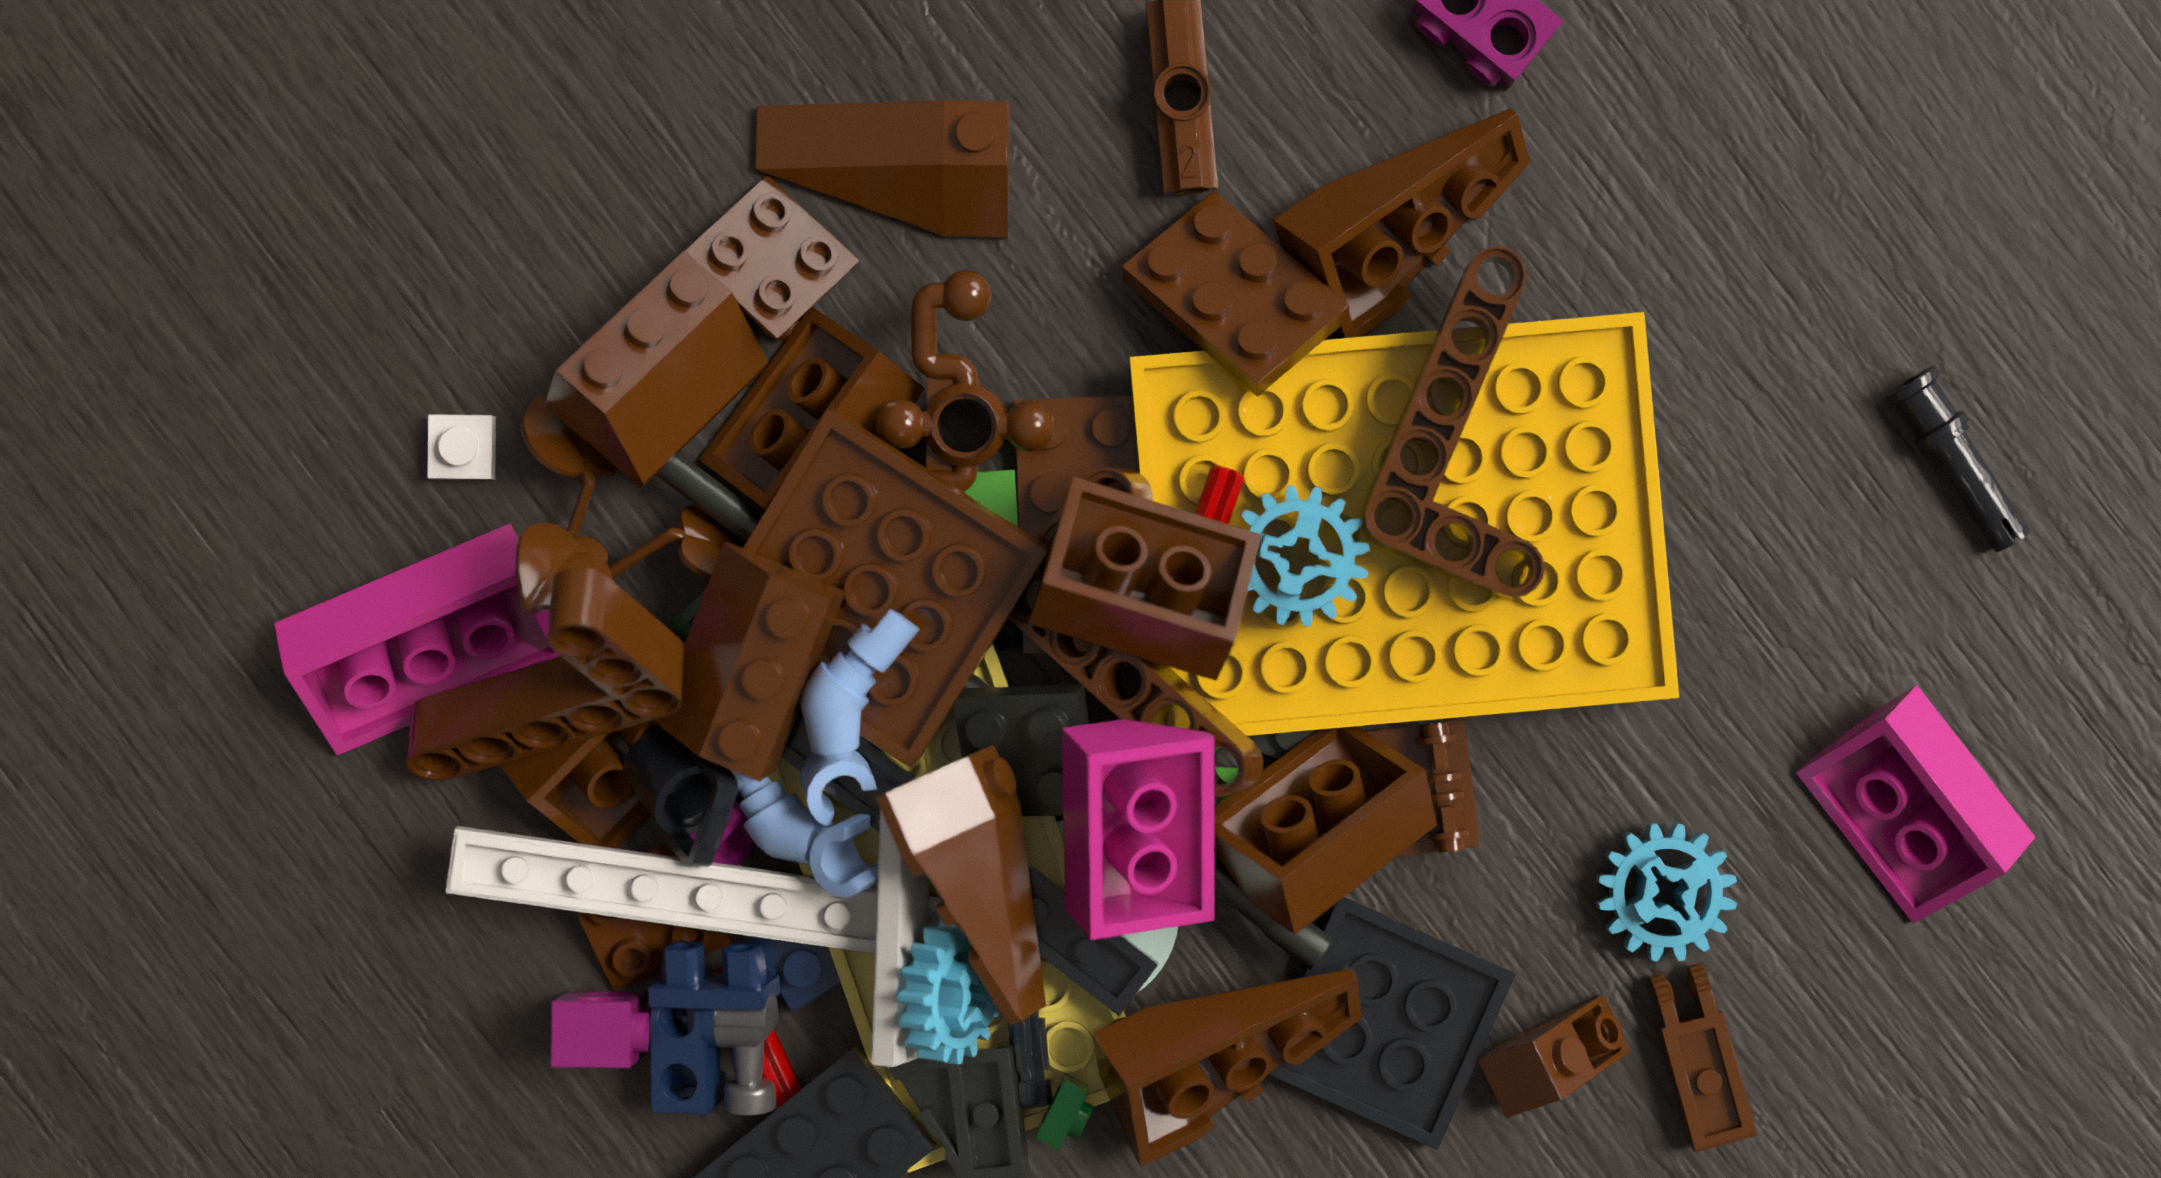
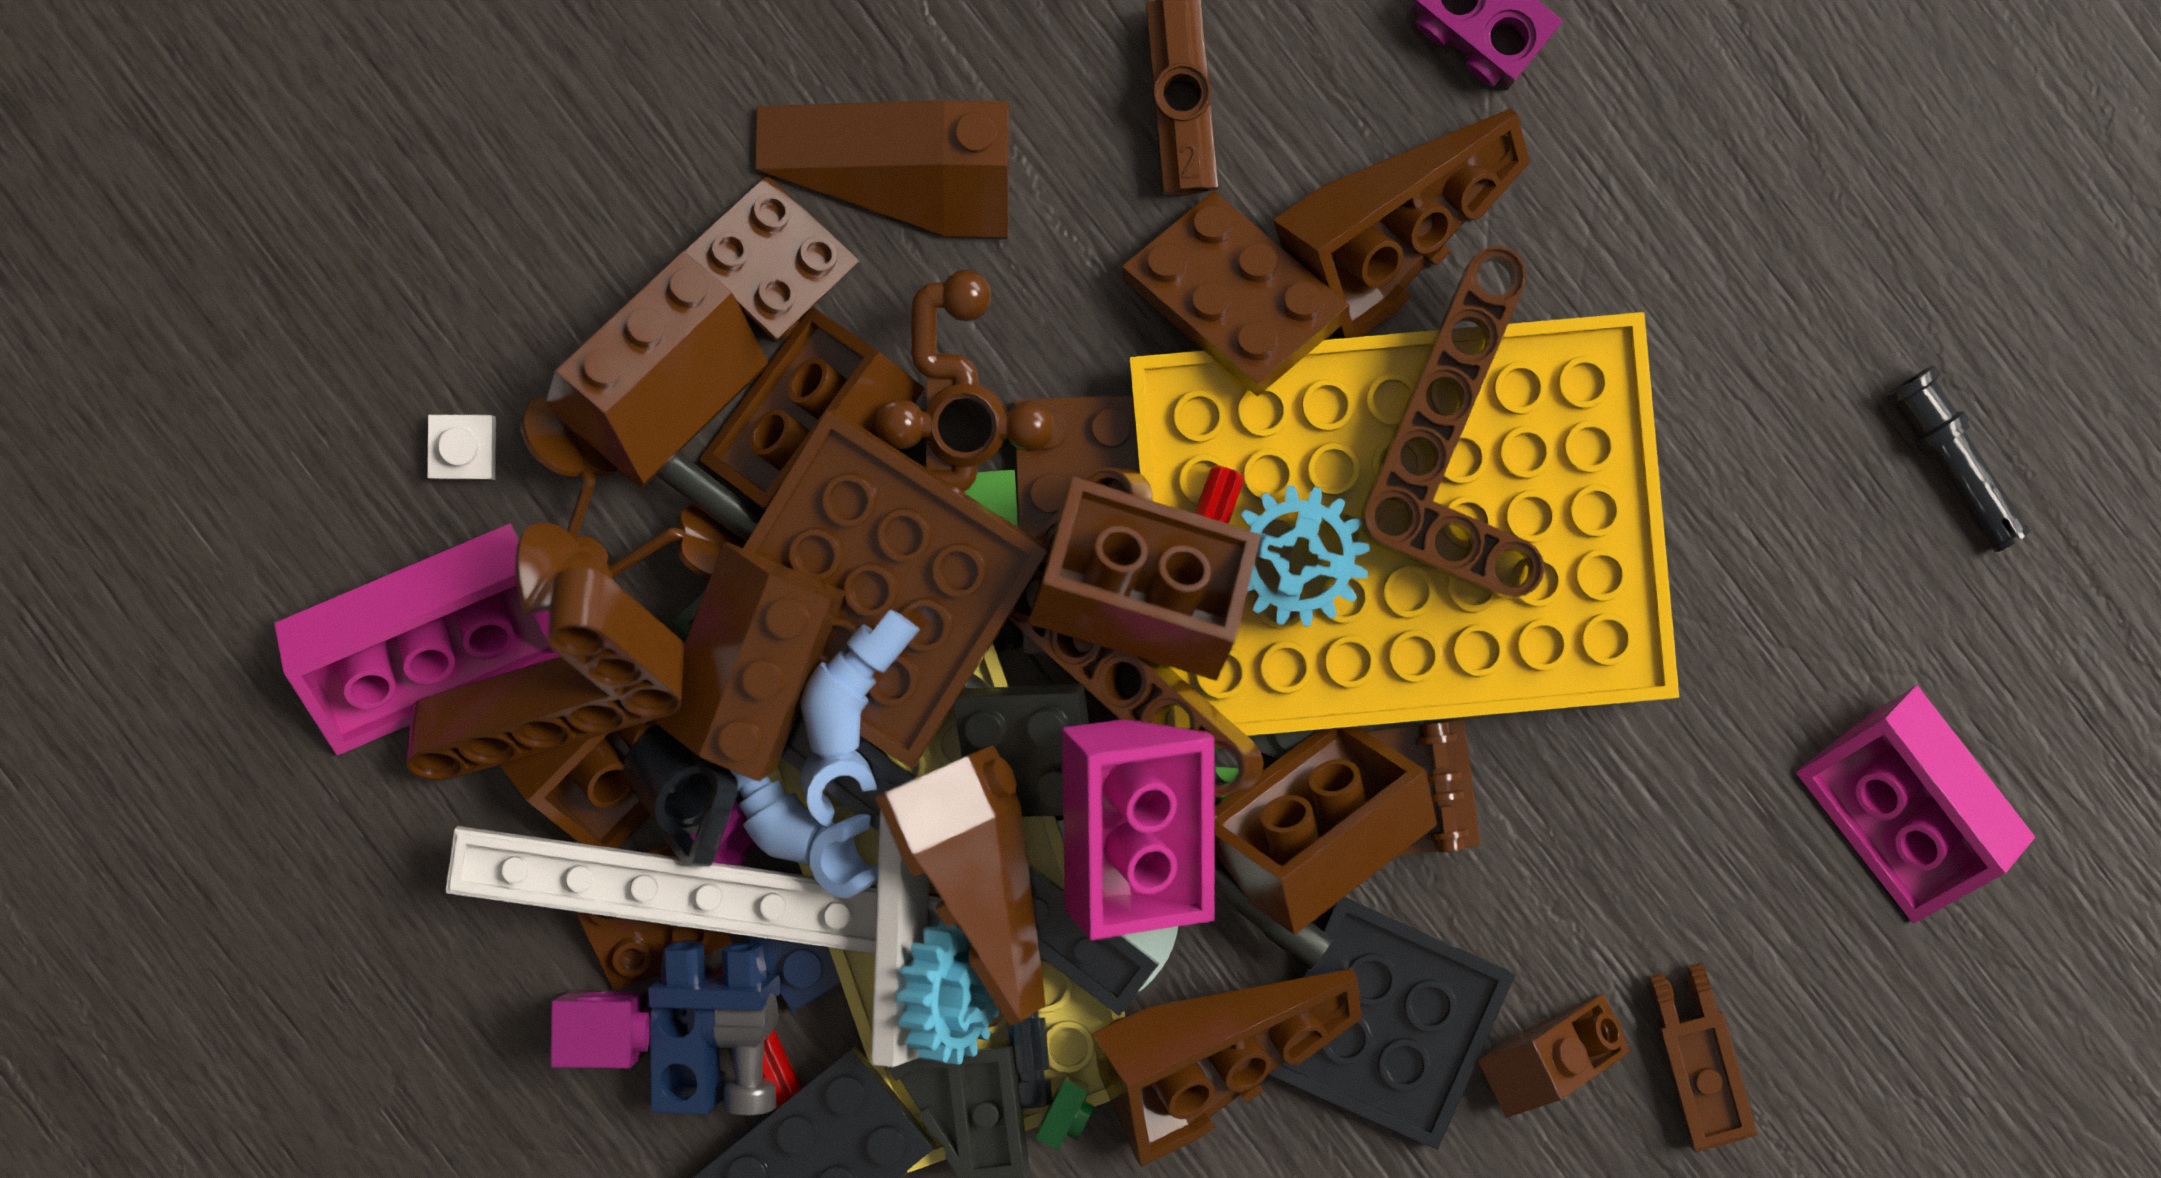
medium azure gear [1595,823,1737,961] -> none

